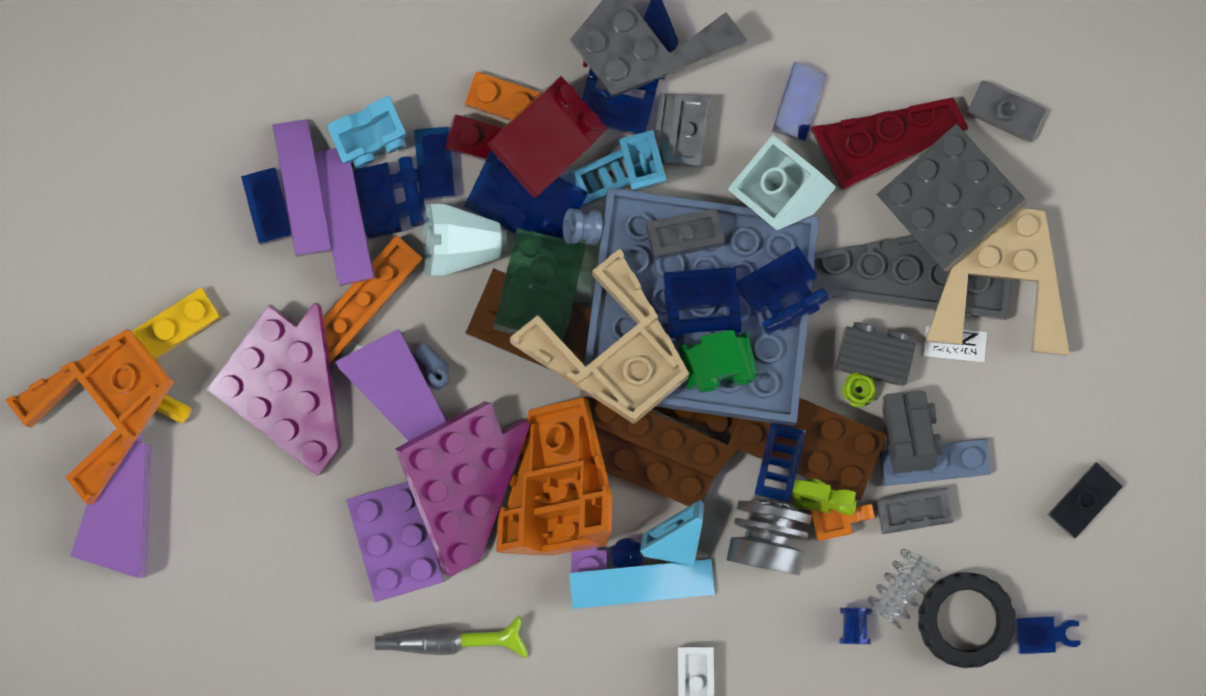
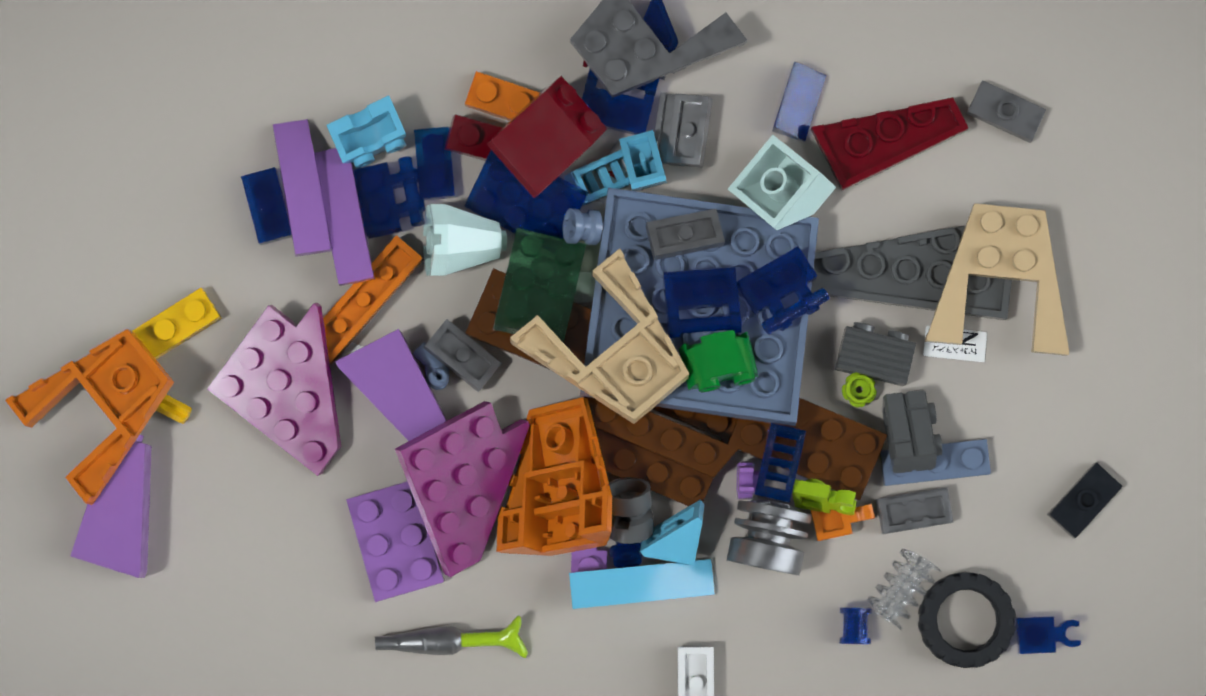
dark grey plate [876,124,1027,273] -> none
none -> flat silver plate [423,319,502,392]
none -> dark grey wheel [609,477,654,544]
none -> medium lavender plate [736,463,759,500]

